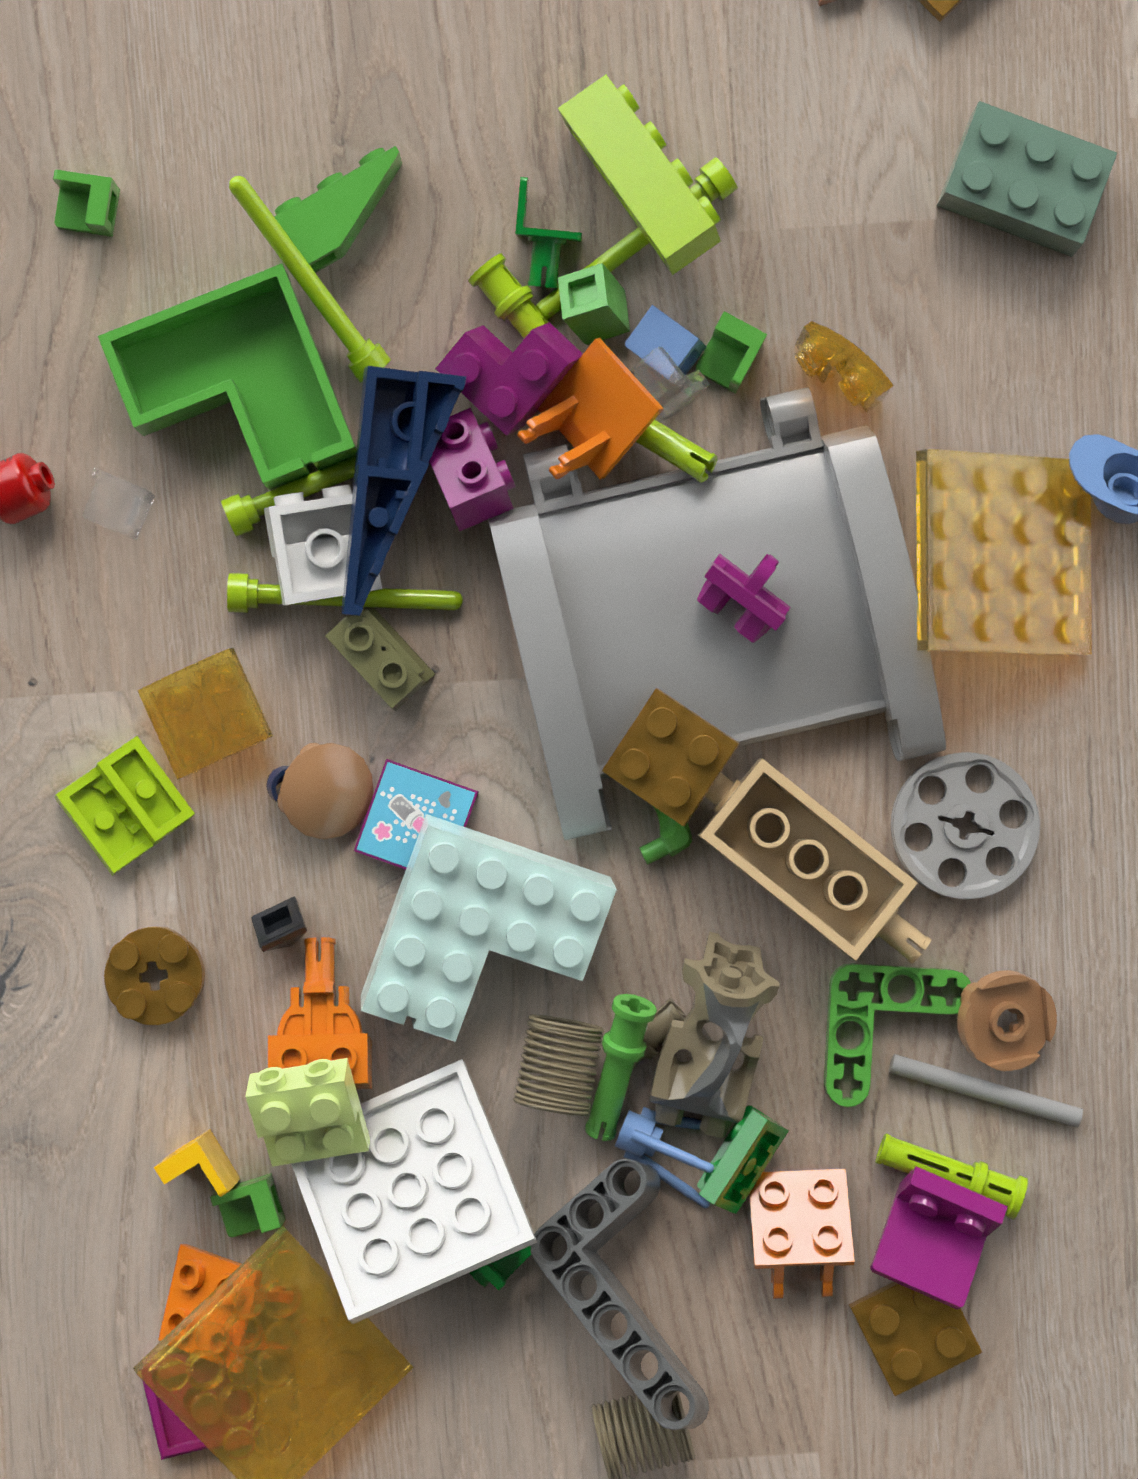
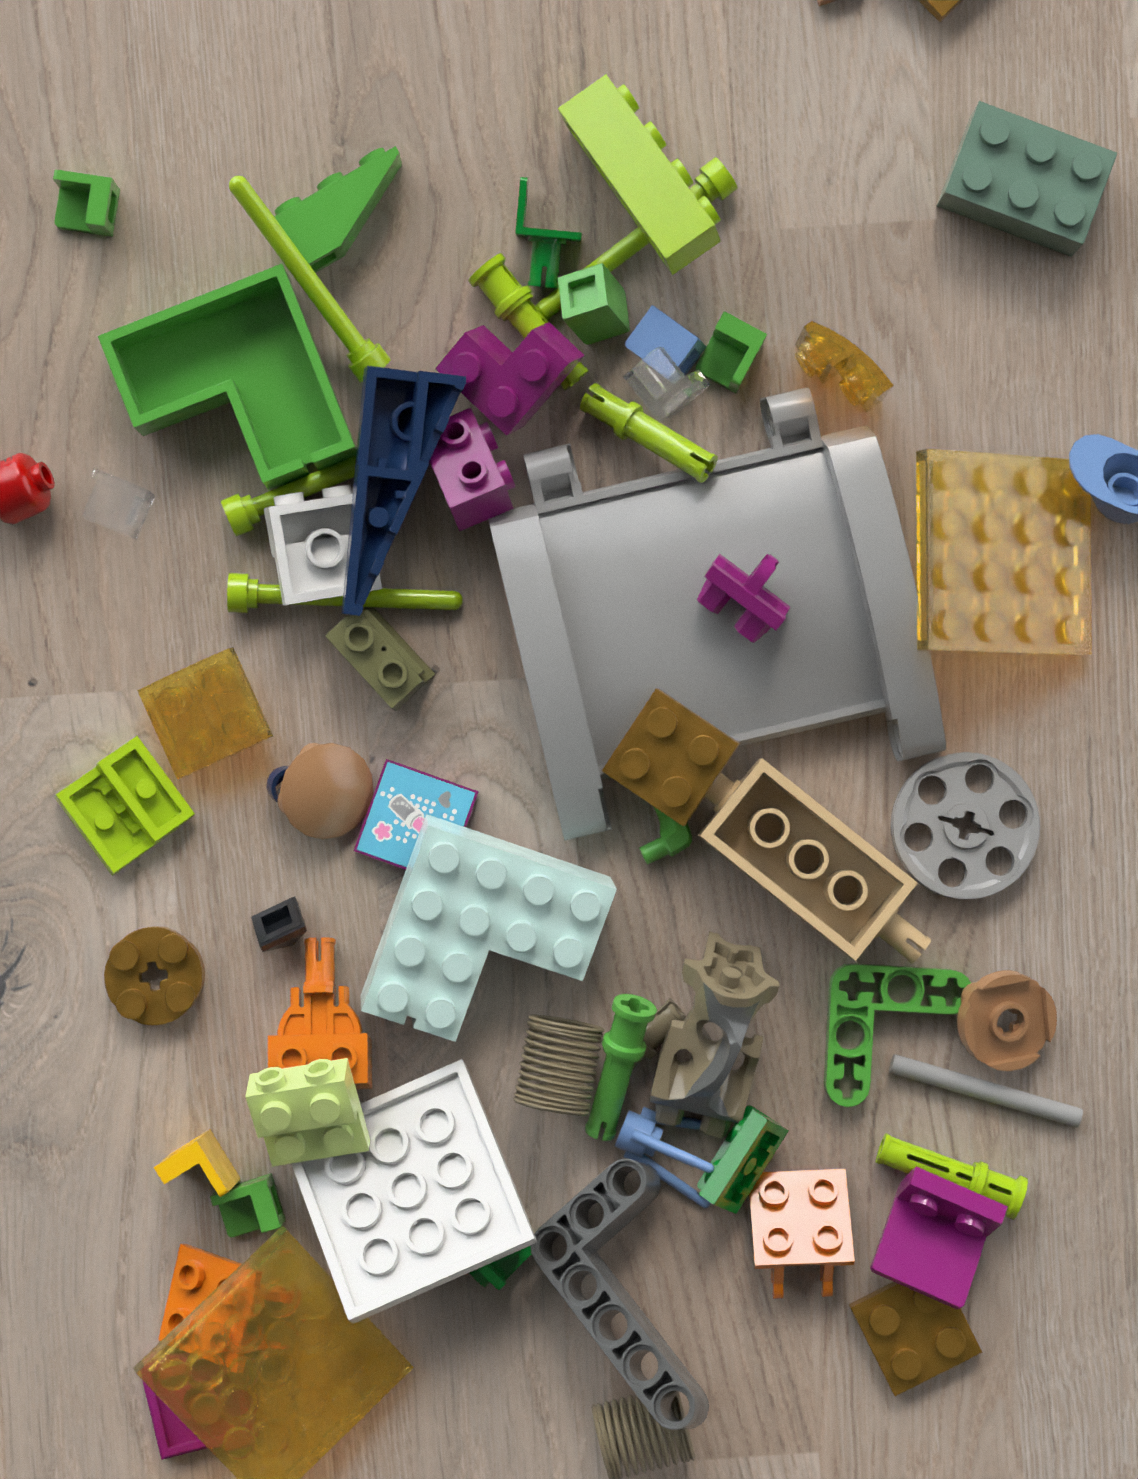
orange plate [517,338,664,479] -> none

